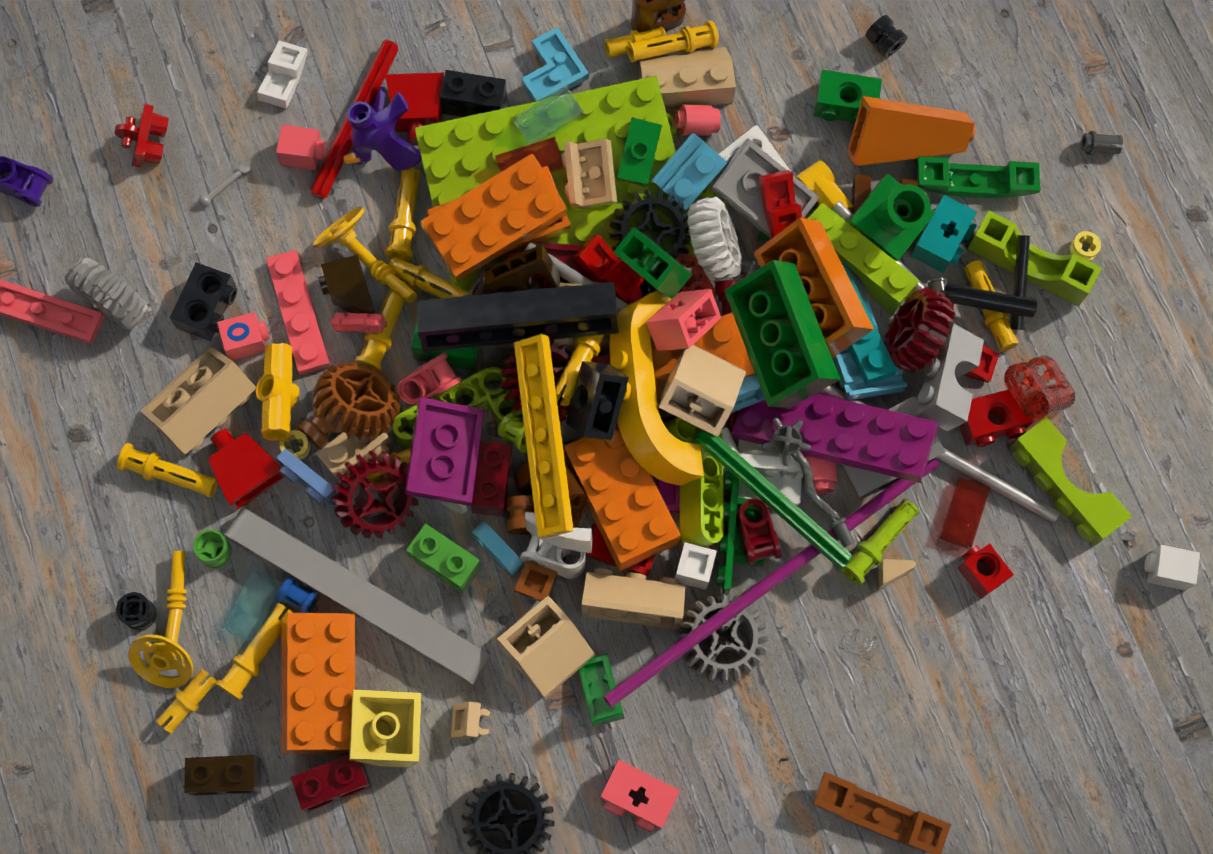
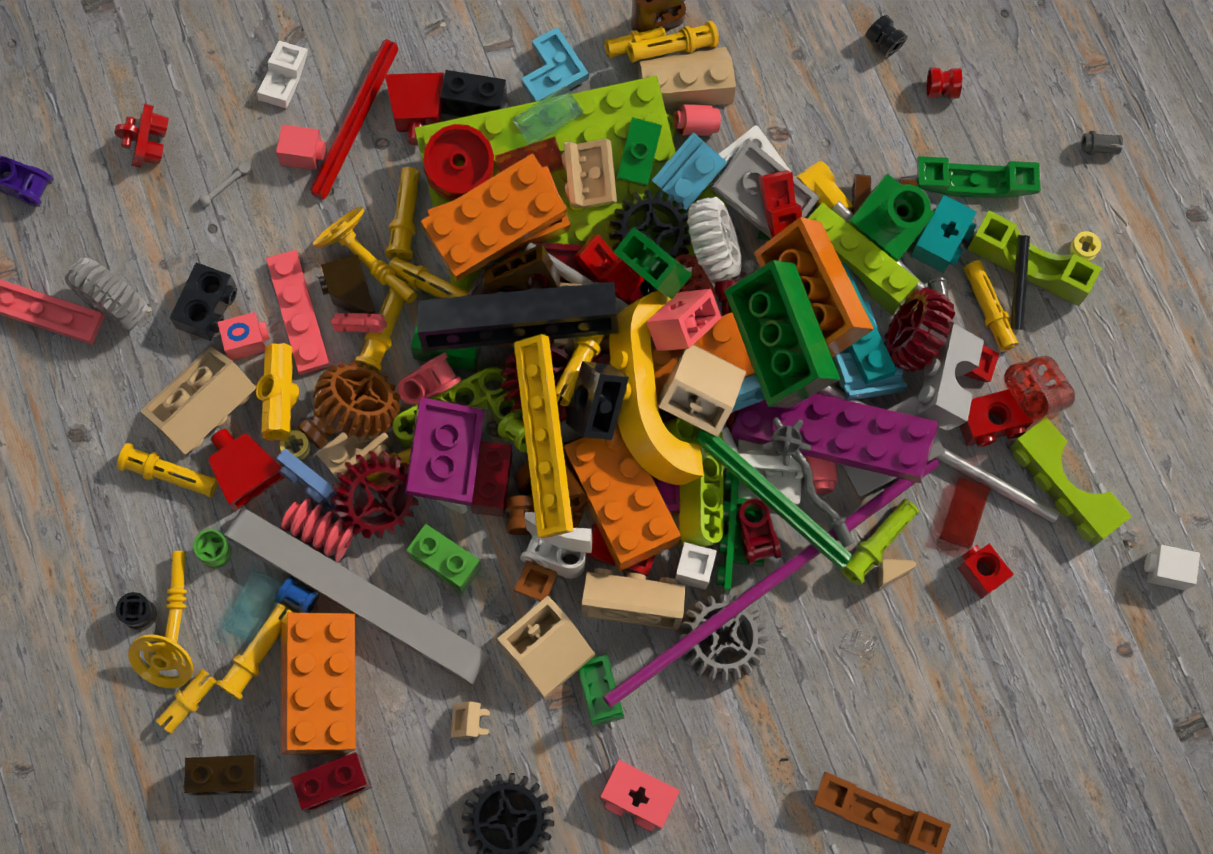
dark purple animal [343,86,422,171] -> none
light yellow slope [349,690,421,768] -> none
medium azure beam [471,521,524,577] -> none
green brick [813,69,882,125] -> none
orange slope [847,96,975,166] -> none
black axle [943,284,1037,317] -> none
none -> coral piece [280,498,354,563]
none -> red wheel [423,124,494,201]
none -> red wheel [926,67,963,99]

